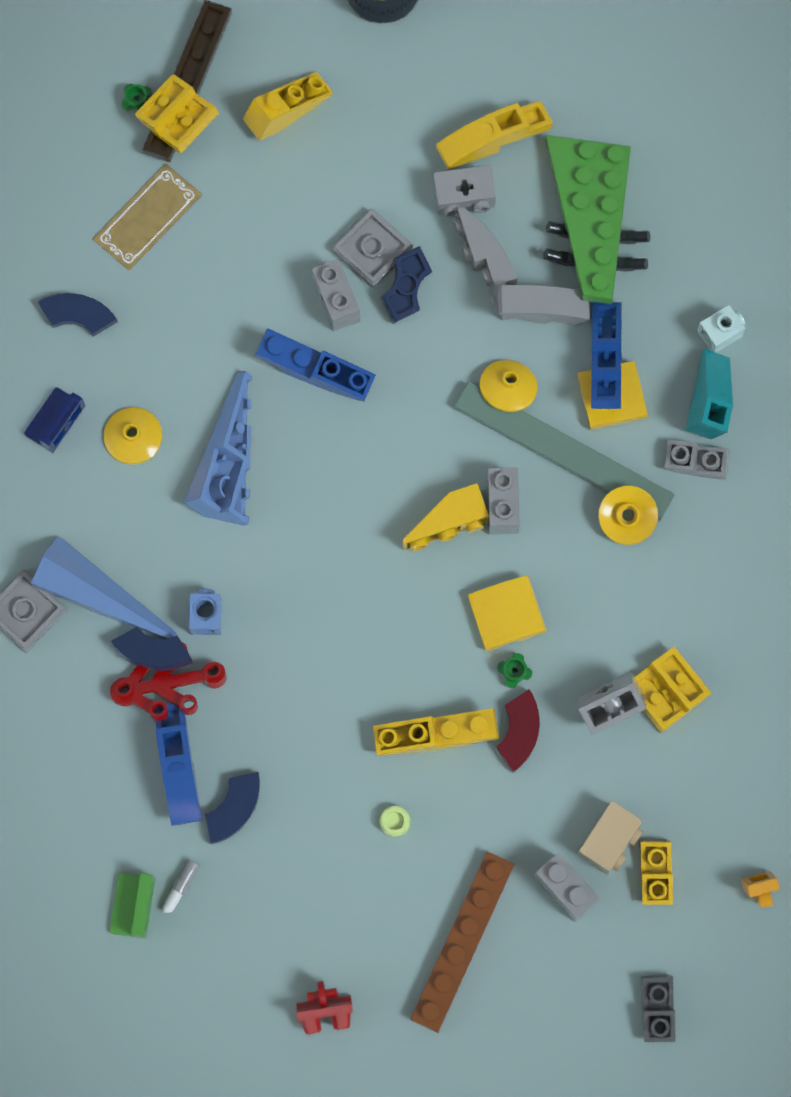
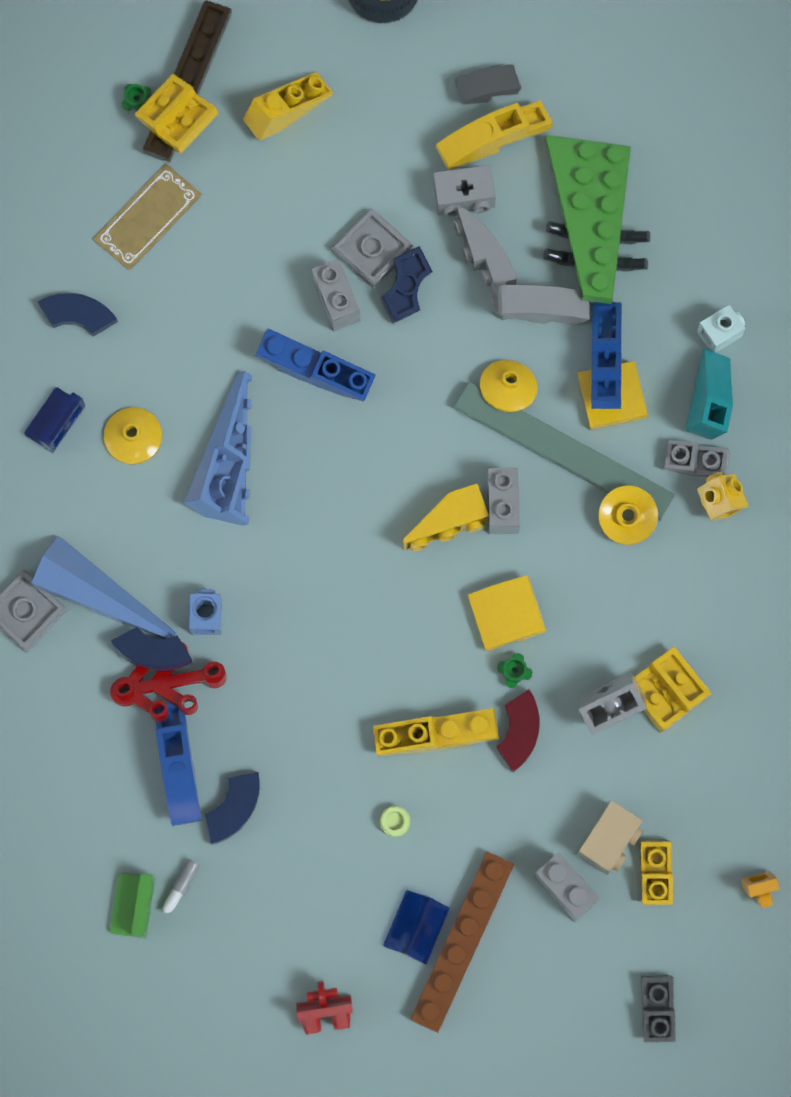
none -> clear blue panel [383,890,450,964]
none -> dark grey slope [455,64,521,105]
none -> yellow brick [697,472,749,521]

